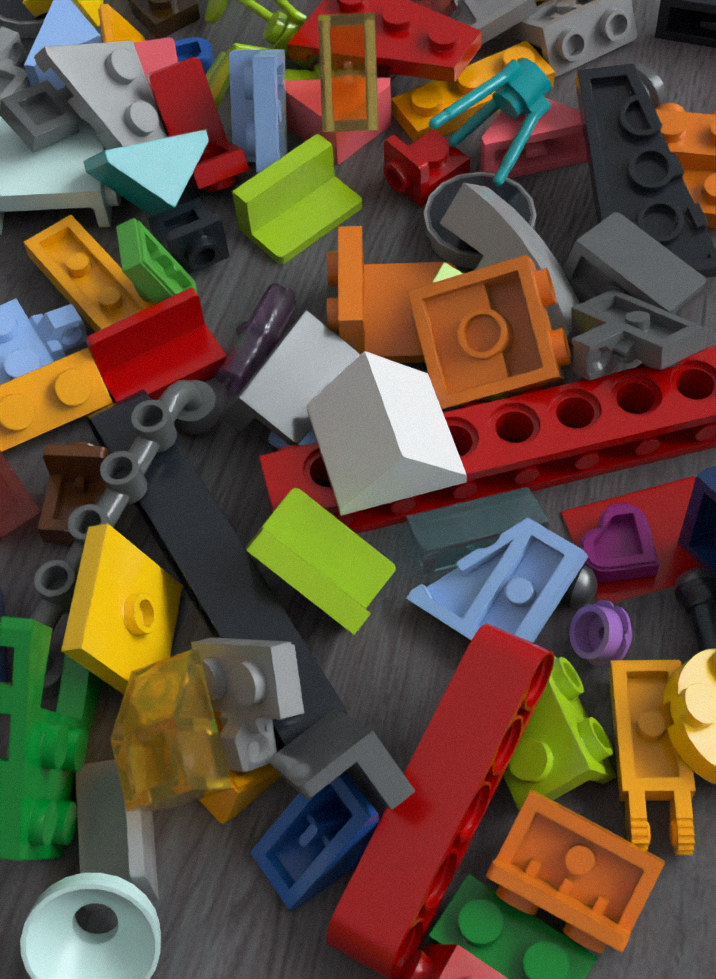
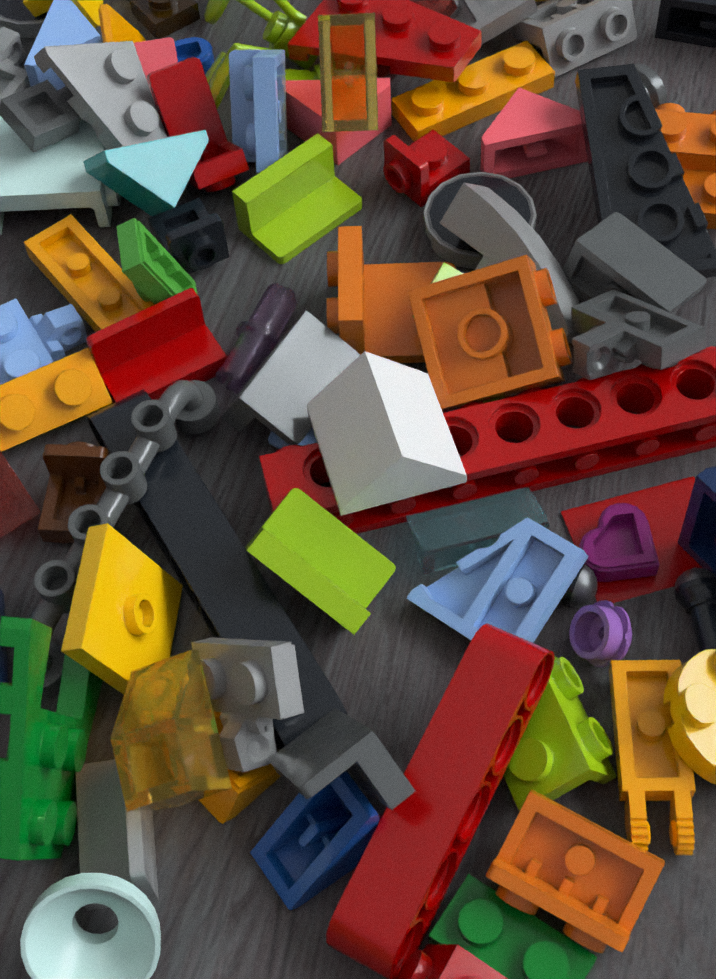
teal plant [428,57,552,187] -> none

